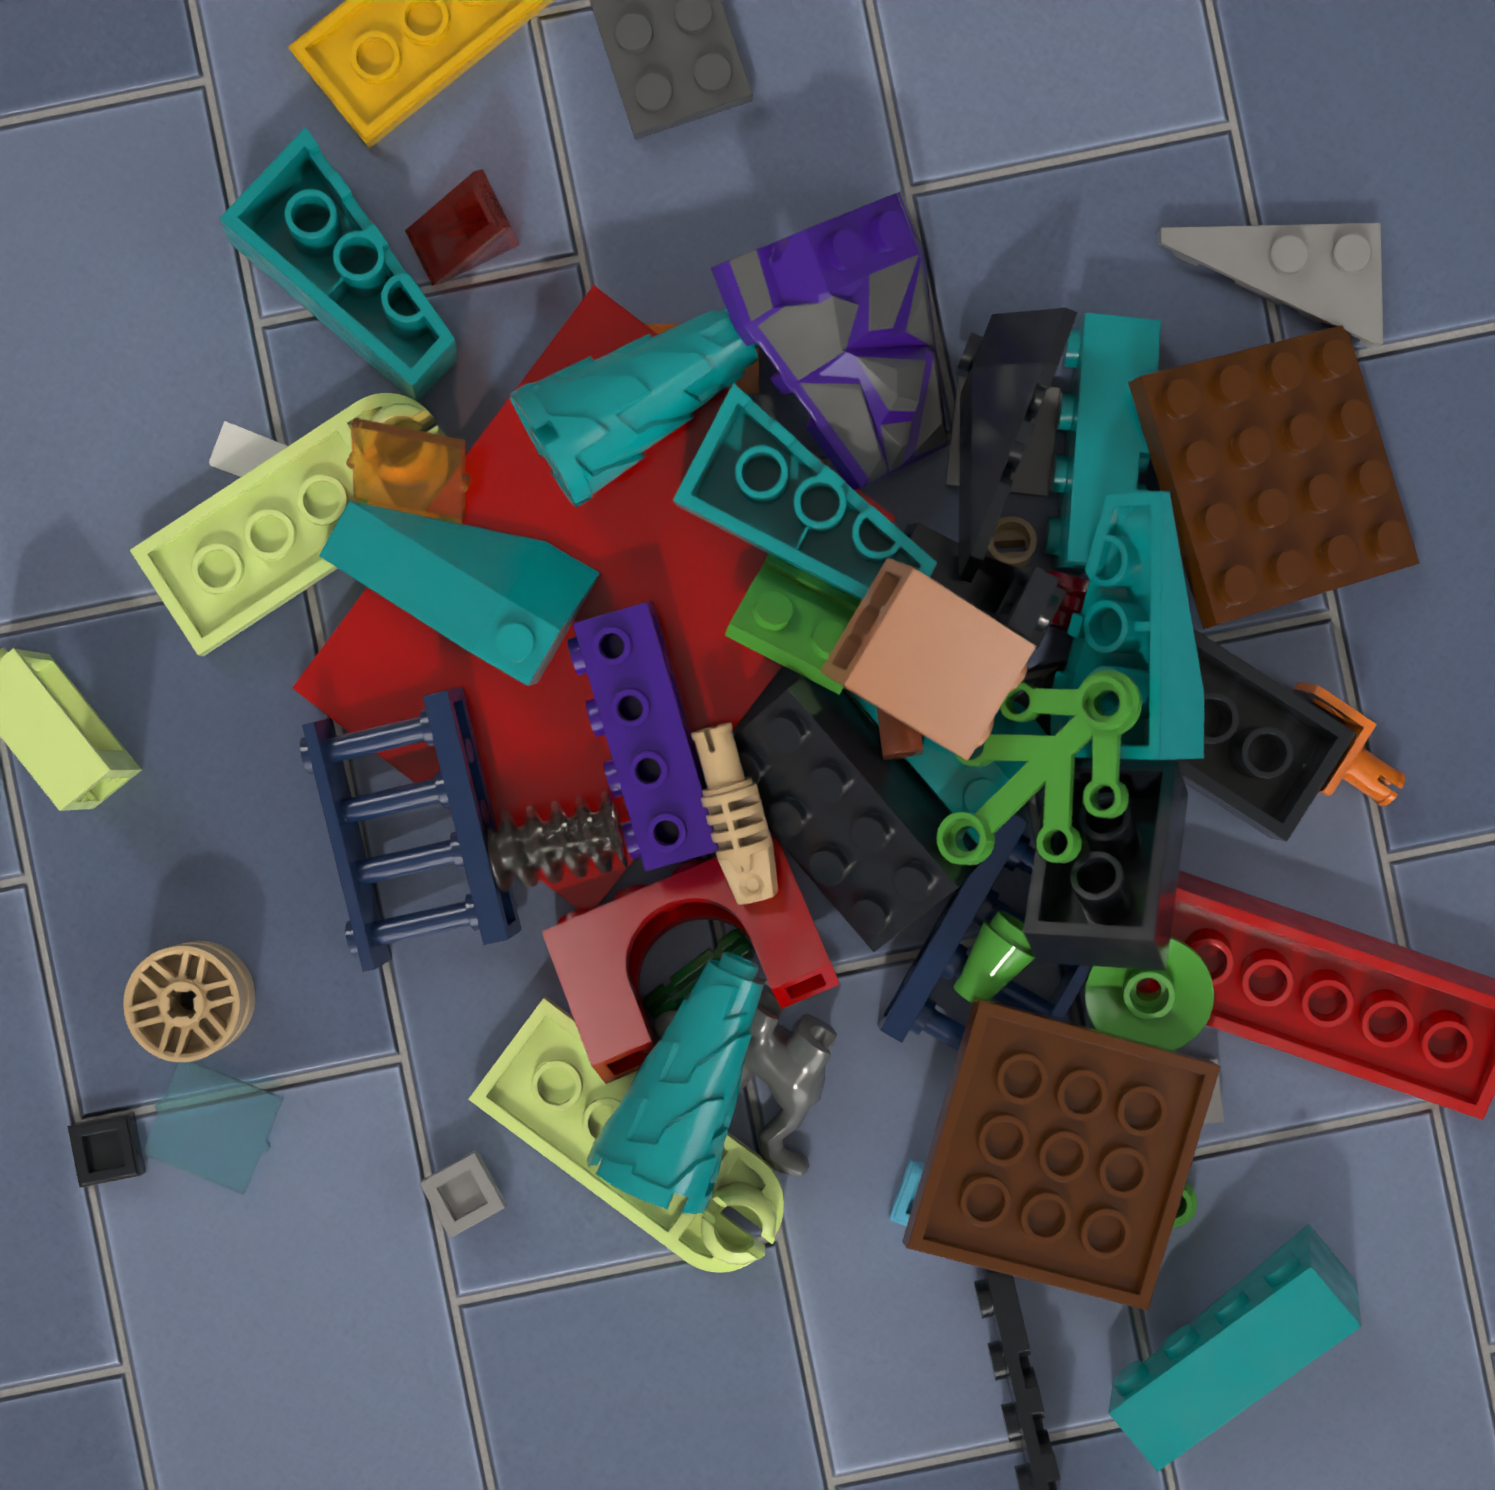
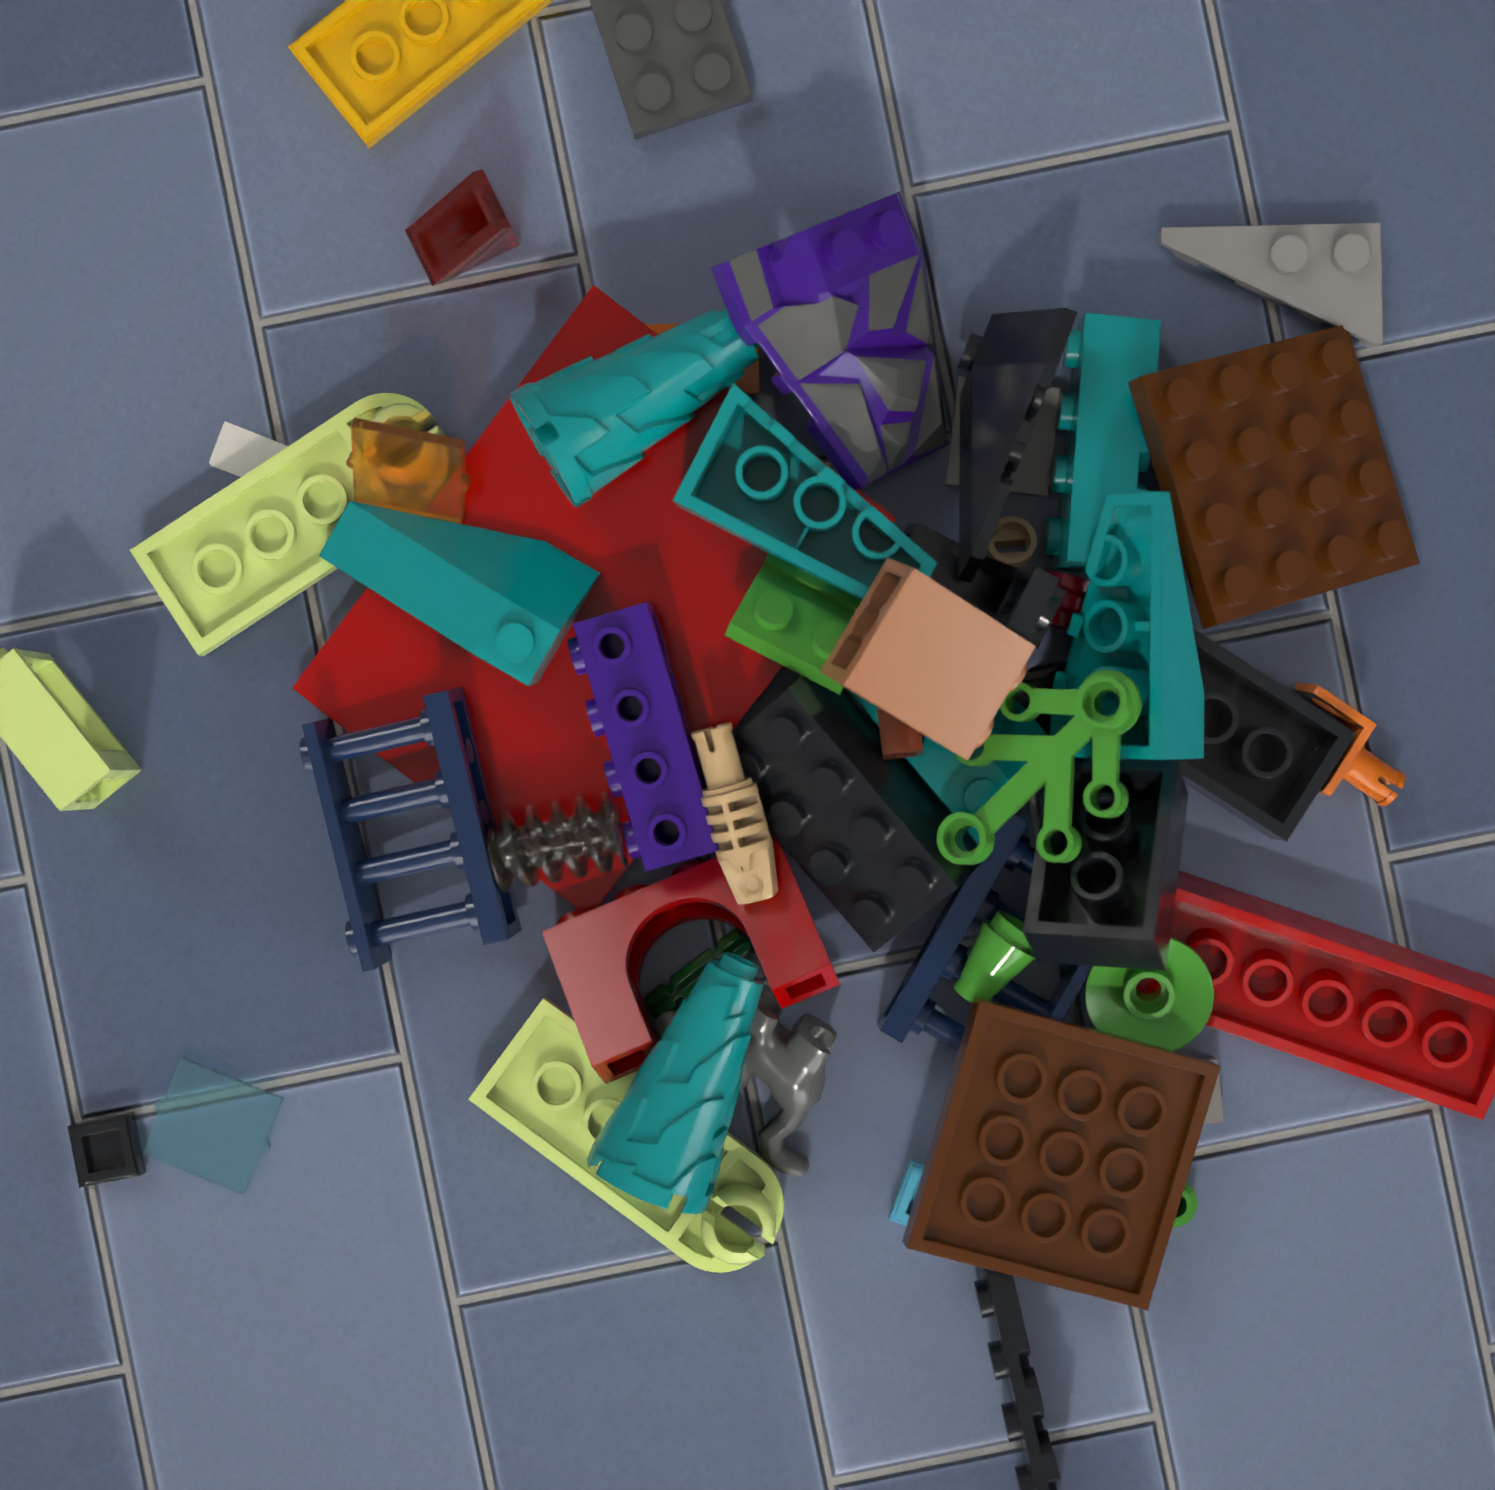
tan wheel [123,940,256,1062] -> none
teal wedge [219,127,458,403] -> none
light grey plate [419,1149,507,1238] -> none
teal wedge [1108,1224,1362,1472] -> none

